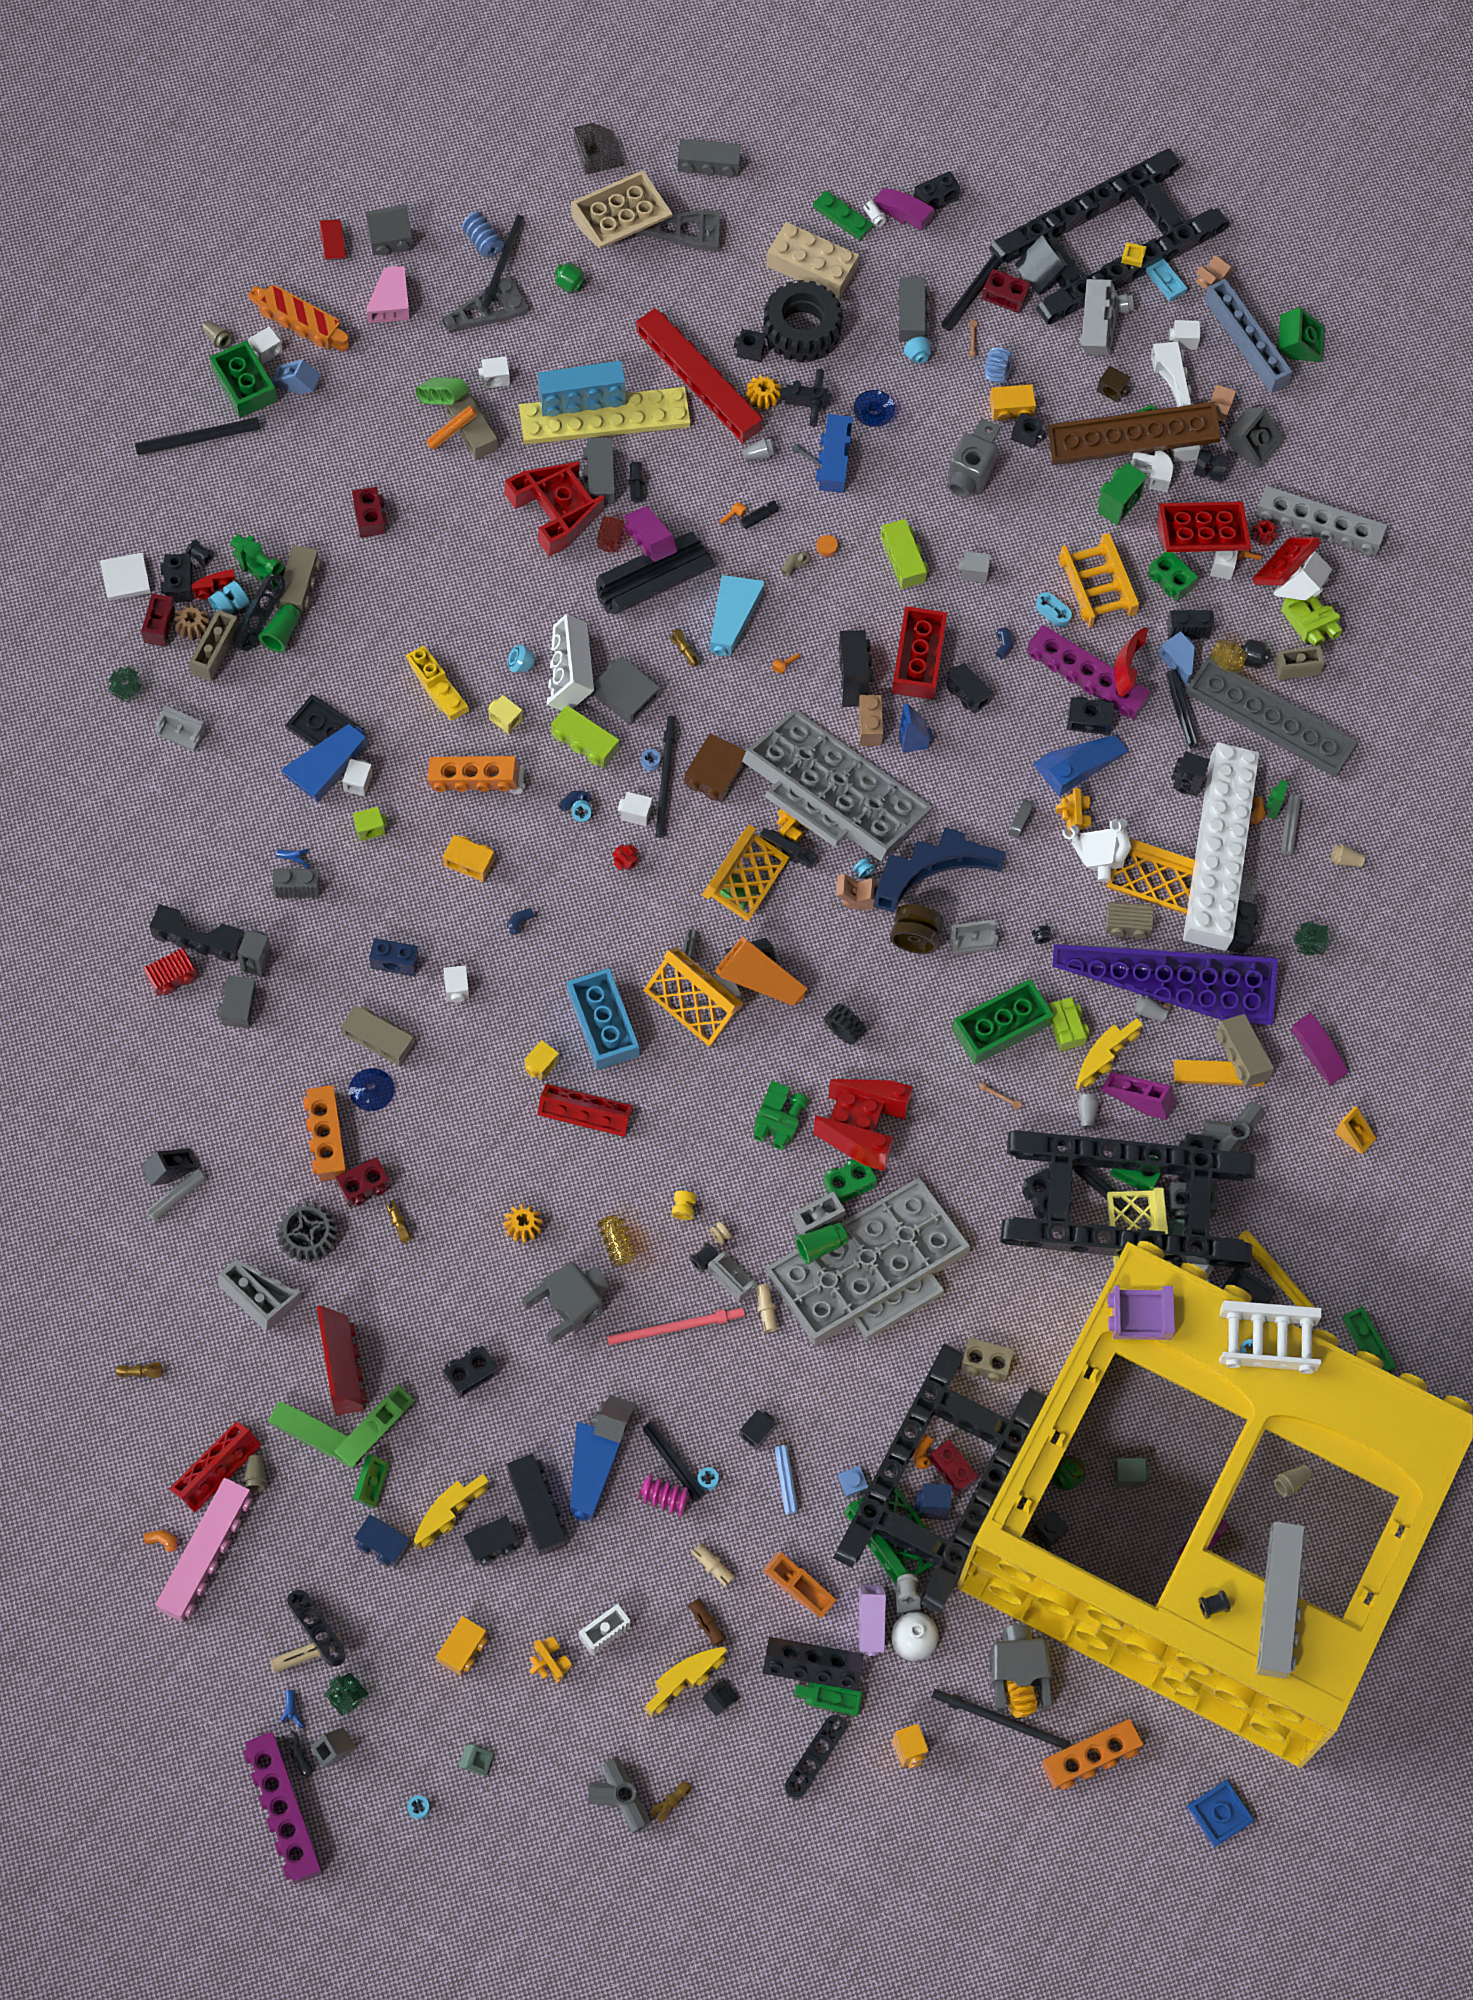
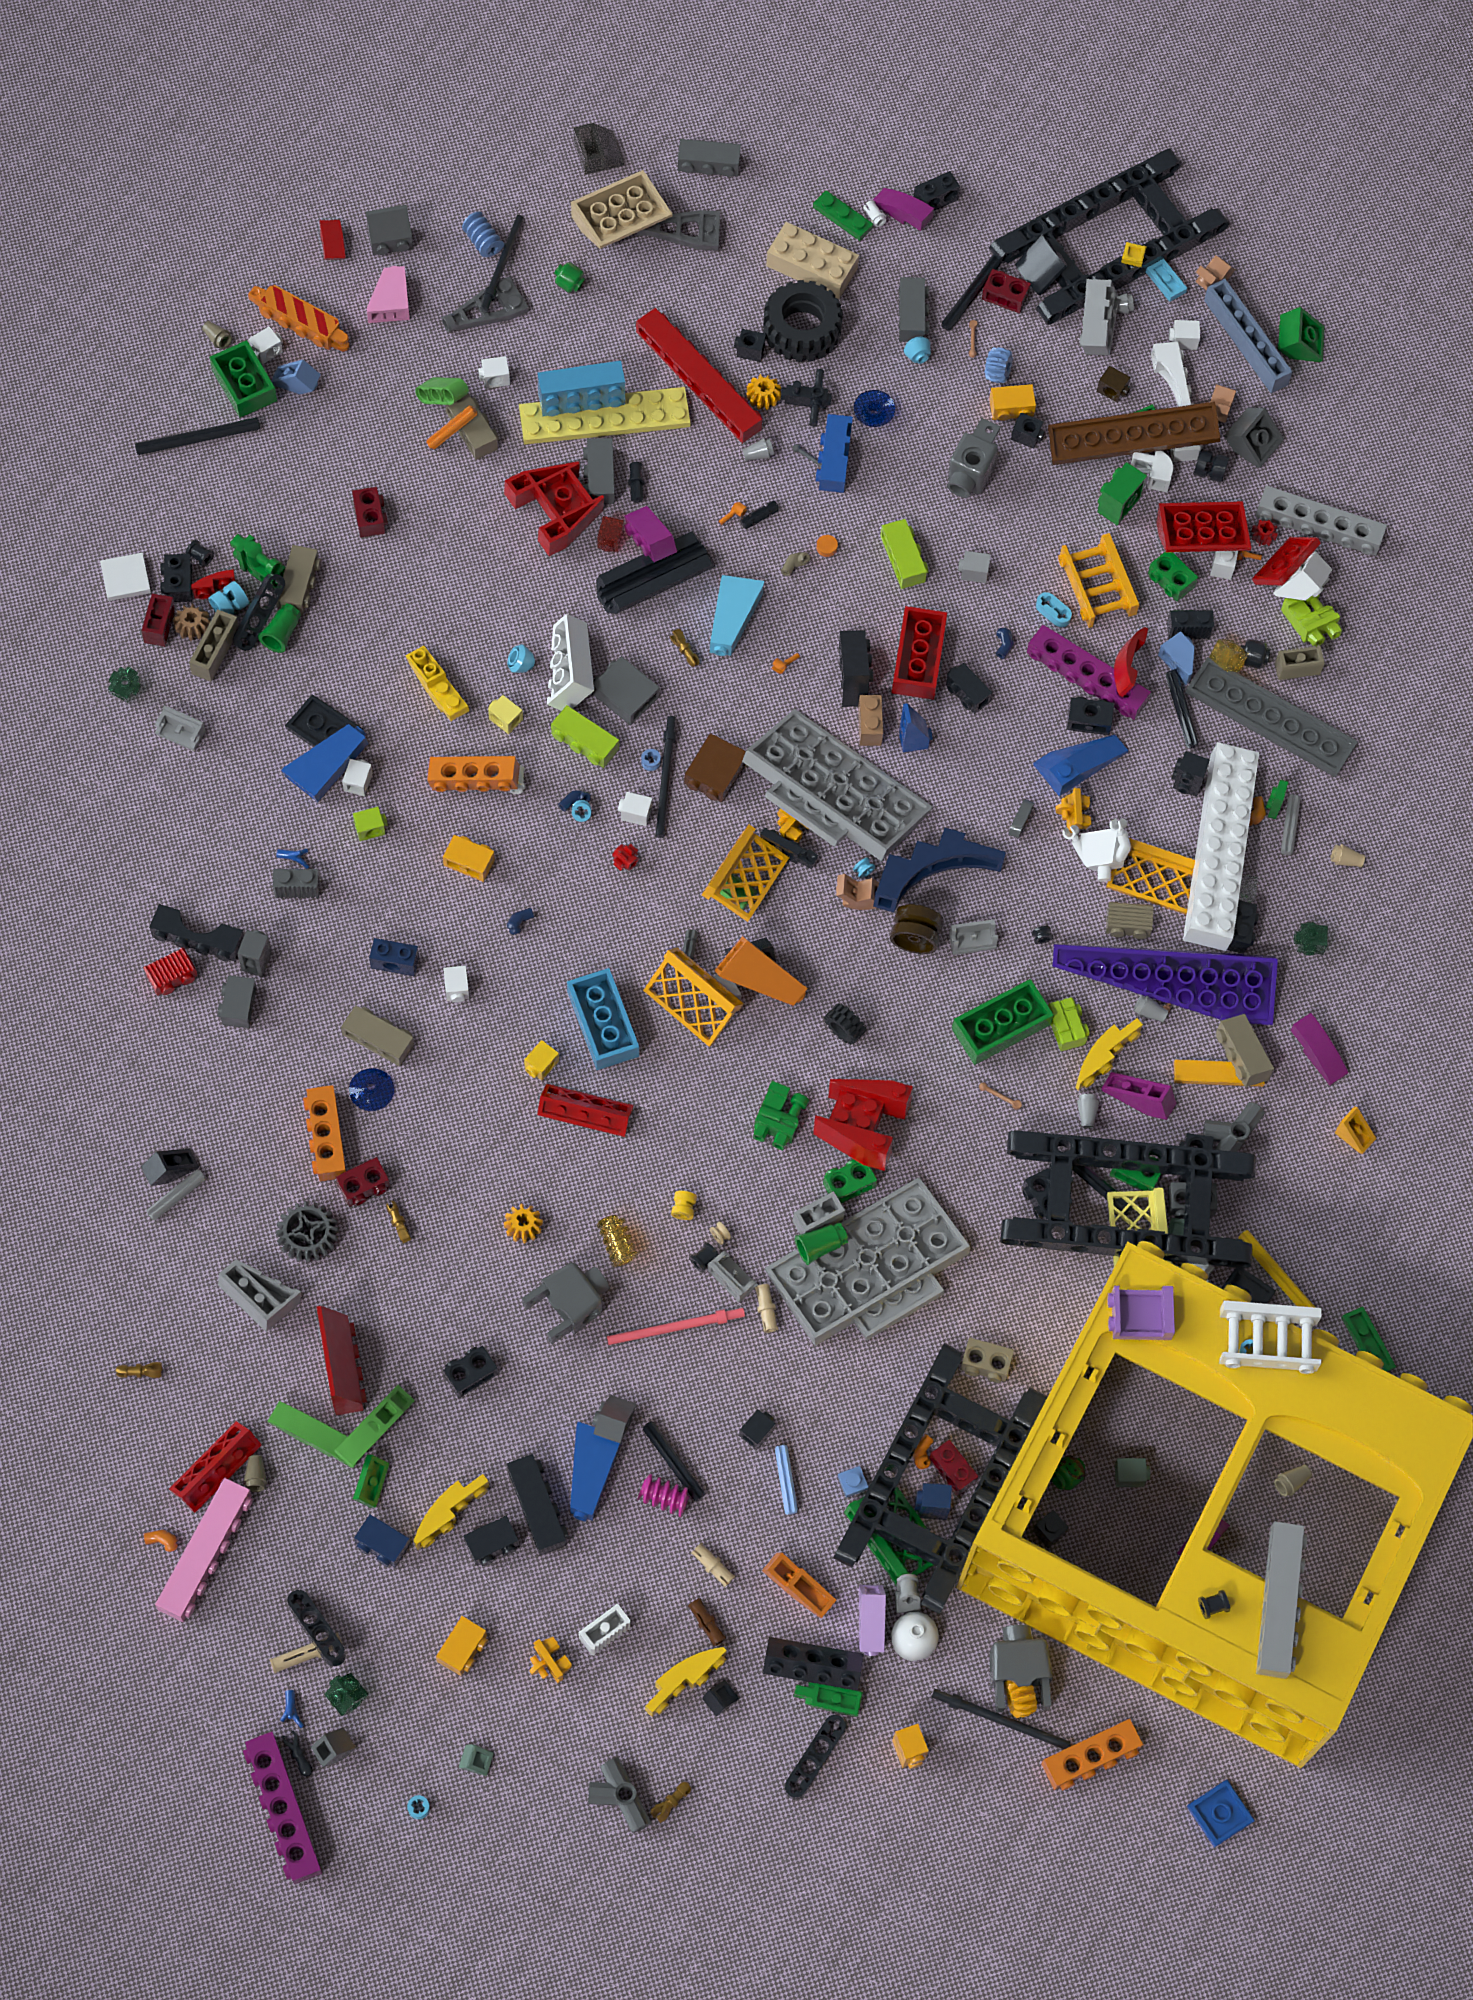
medium azure bush [697,1467,719,1491] -> none

